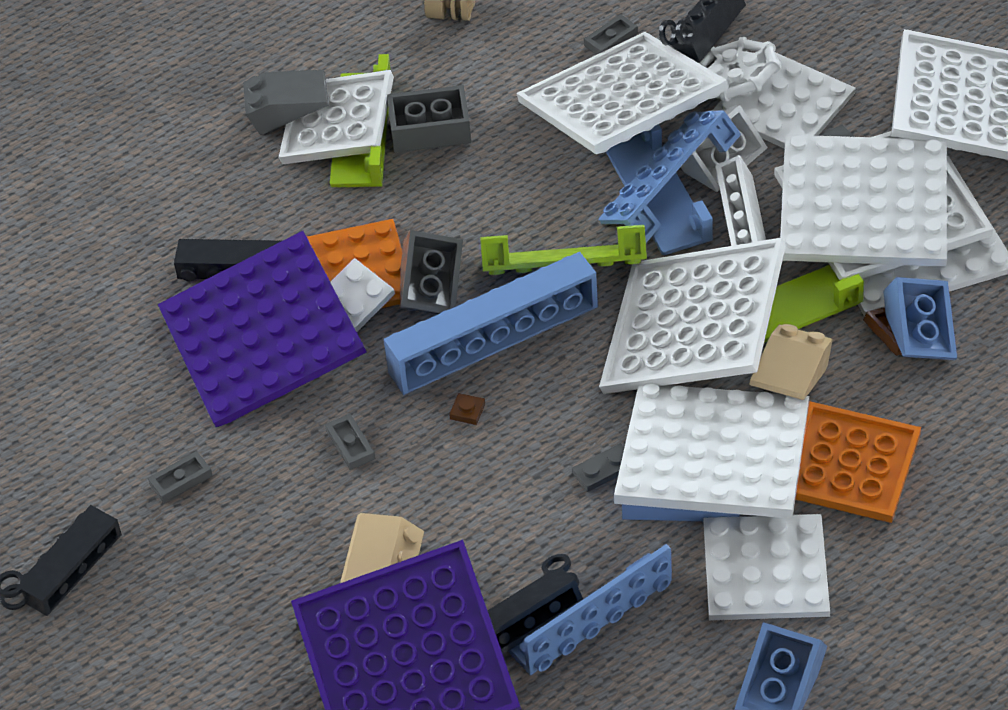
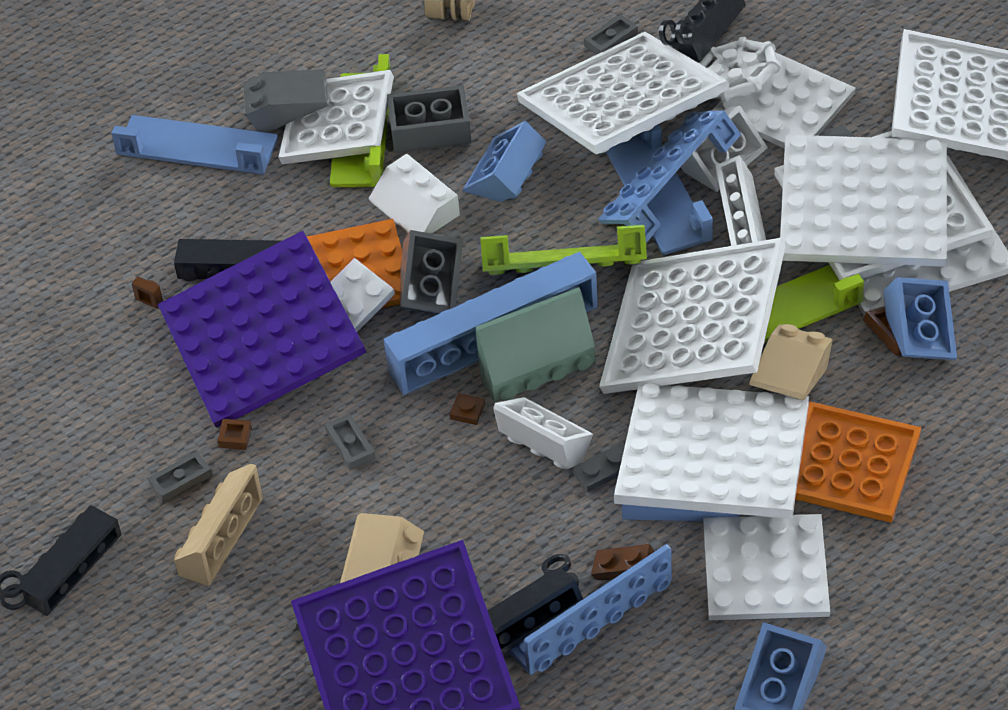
none -> medium blue bracket [112,115,278,175]
none -> reddish brown plate [131,276,163,309]
none -> tan slope [174,464,263,586]
none -> reddish brown plate [217,419,252,450]
none -> white slope [369,154,460,234]
none -> medium blue slope [462,121,547,202]
none -> sand green slope [475,287,596,402]
none -> white slope [493,397,593,469]
none -> reddish brown plate [591,544,654,580]

